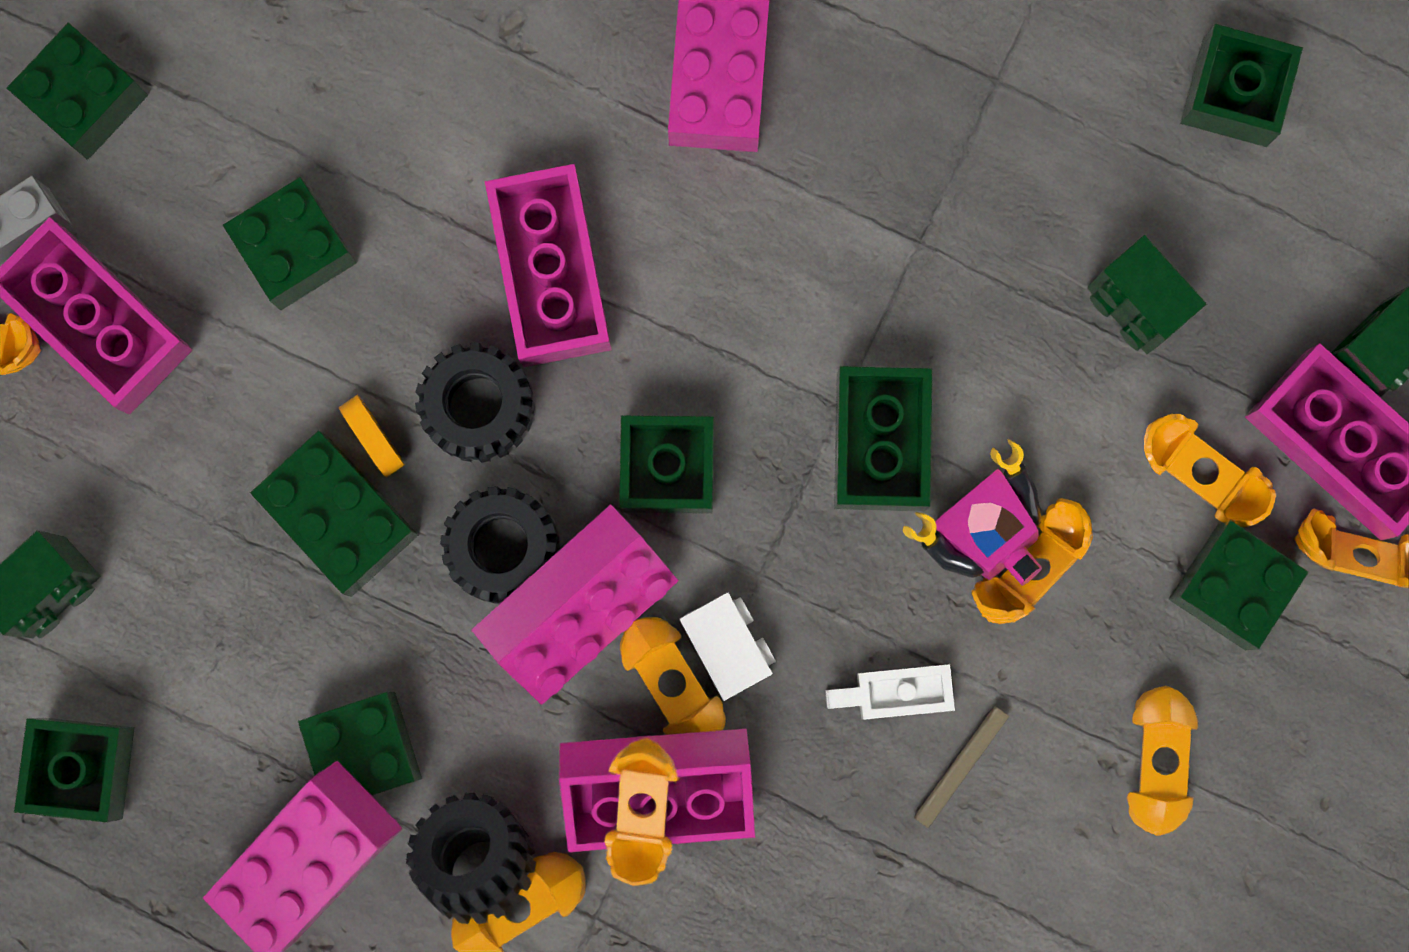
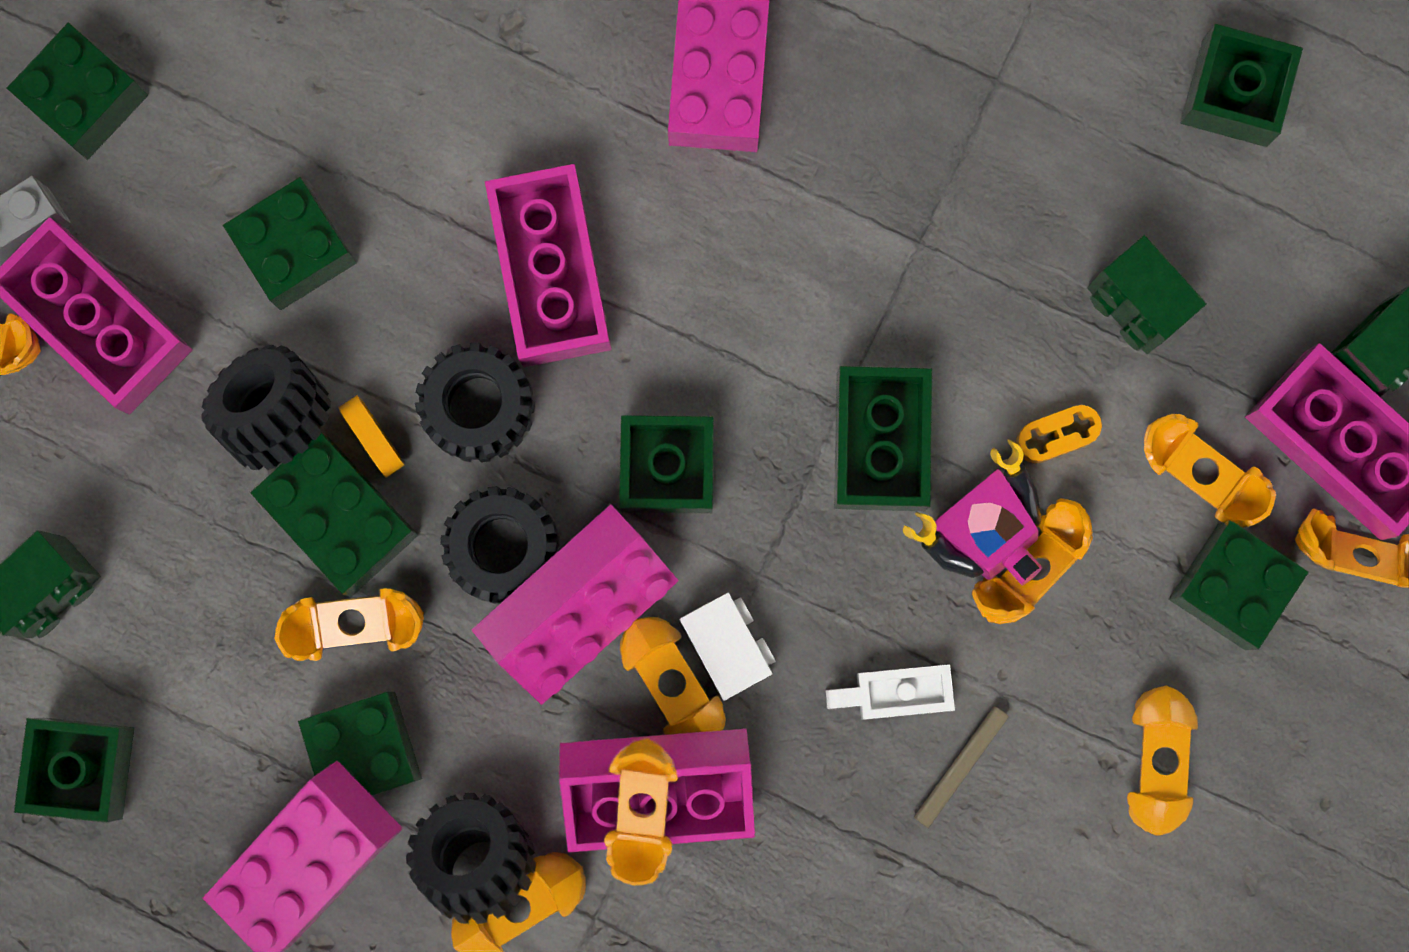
none -> black tyre [201,345,331,470]
none -> light orange piece [274,588,424,661]
none -> light orange beam [1015,405,1102,464]

